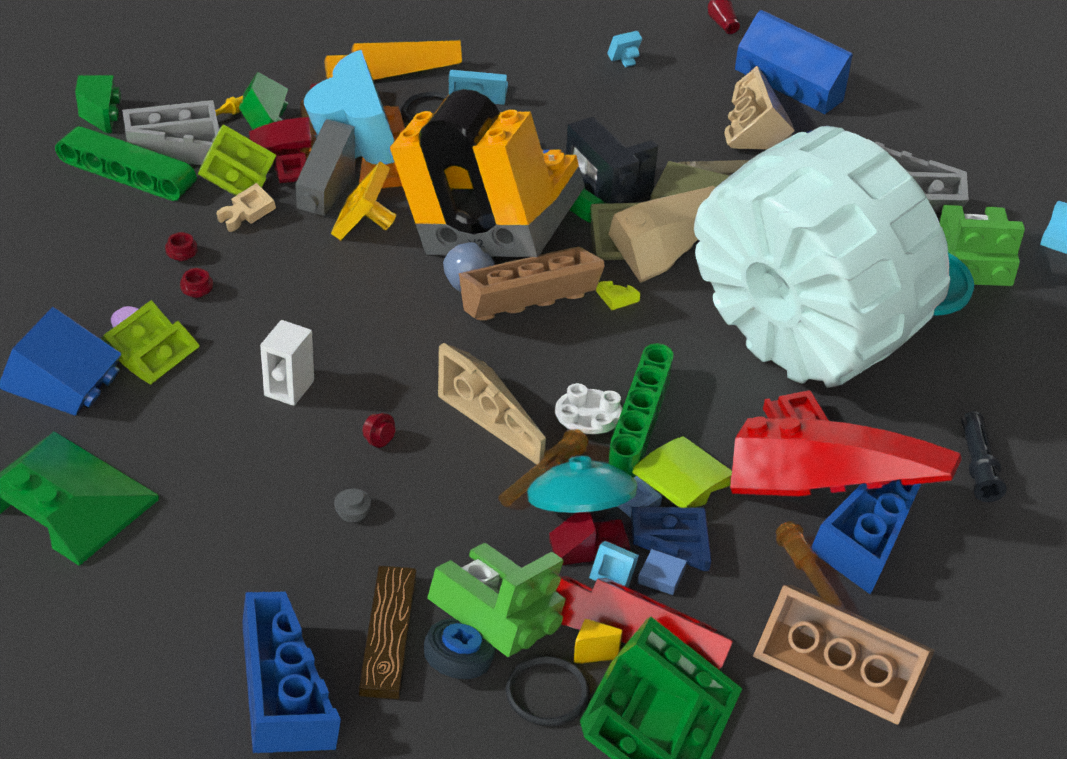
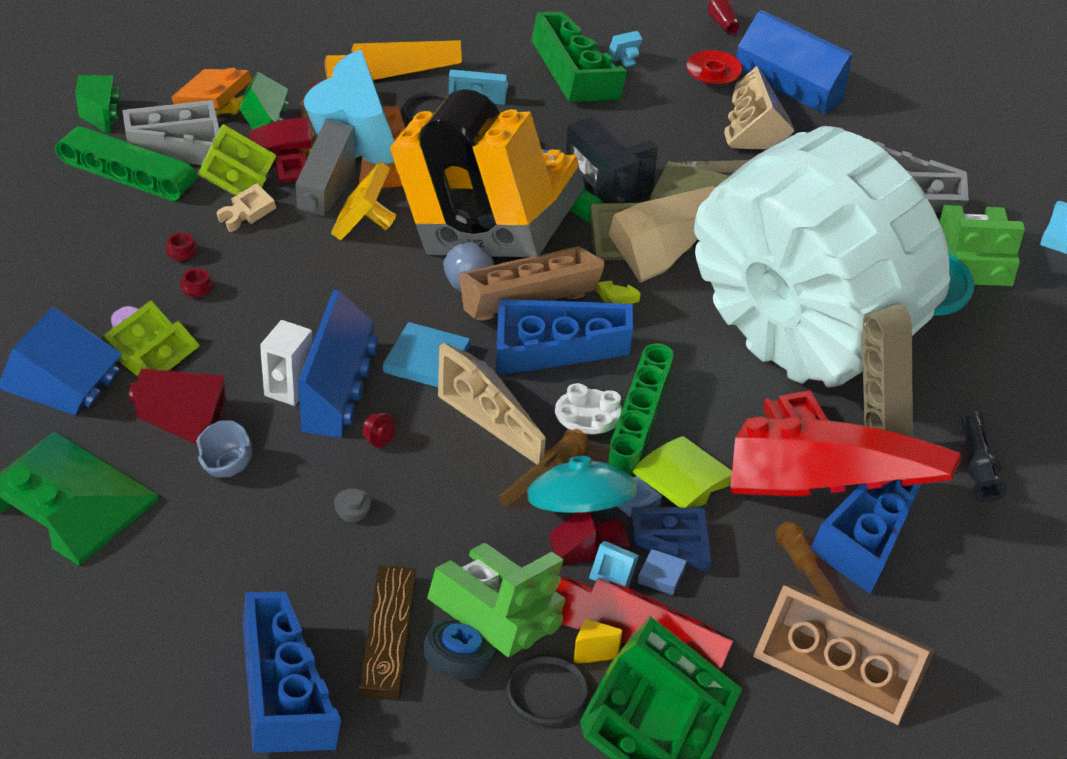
none -> dark red slope [129,369,227,445]
none -> orange plate [172,68,252,109]
none -> sand blue hair [196,420,253,478]
none -> blue slope [298,290,379,438]
none -> dark azure tile [383,322,470,387]
none -> blue wedge [496,299,633,376]
none -> green wedge [531,12,627,103]
none -> red dish [686,50,742,84]
none -> dark tan beam [862,304,913,437]

